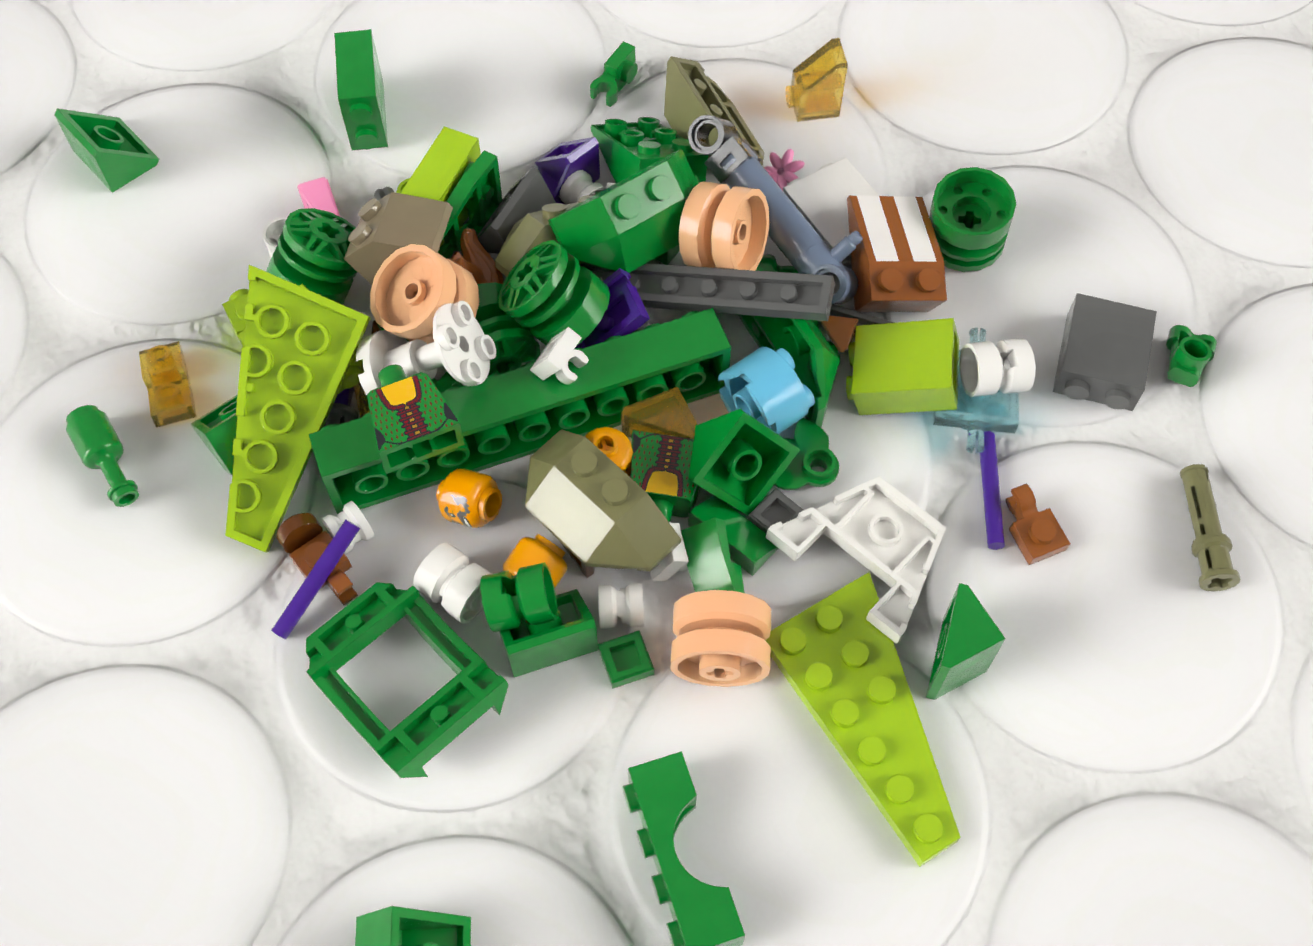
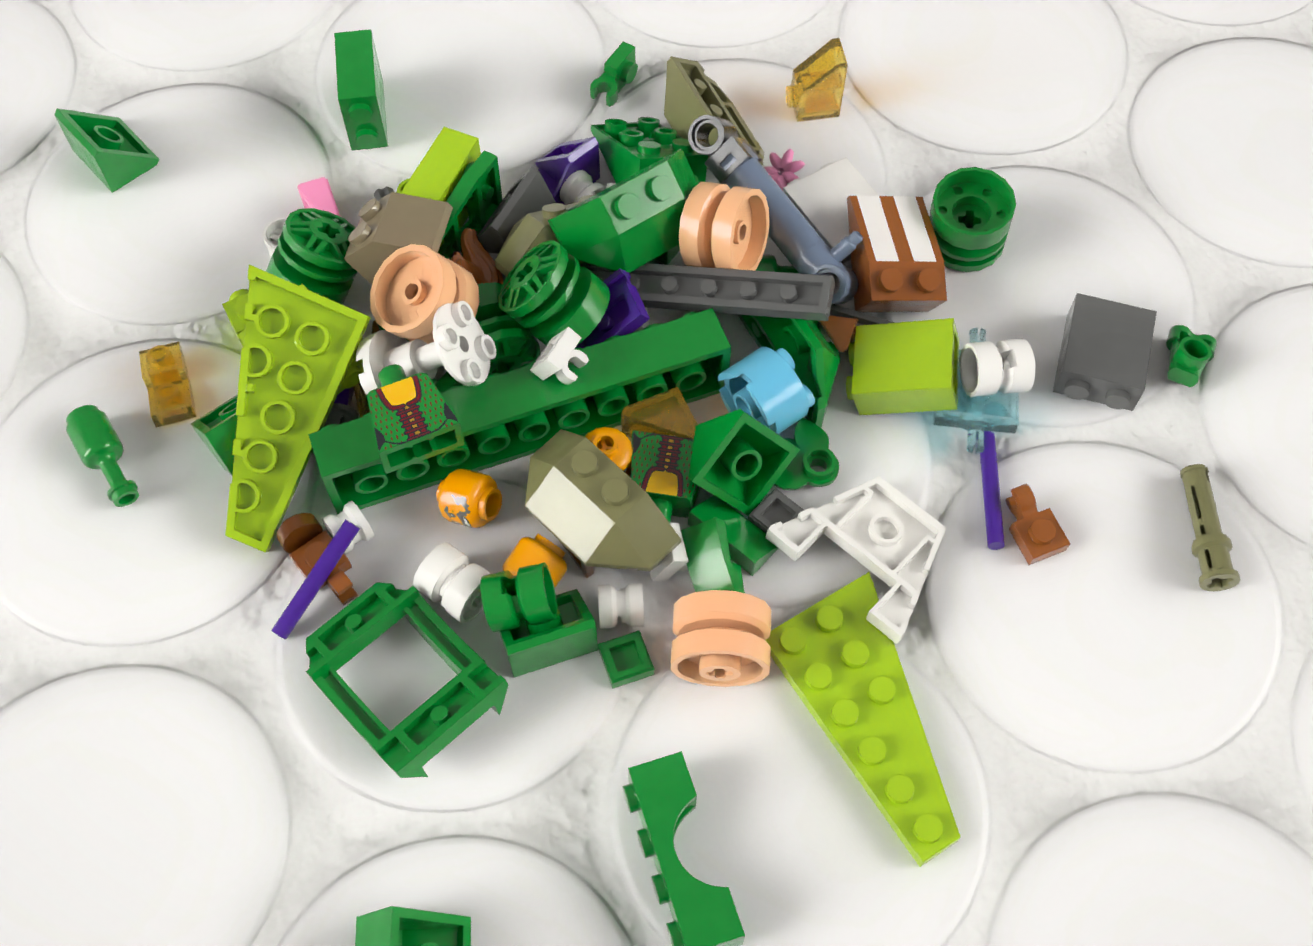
green slope [926,583,1006,700] -> none

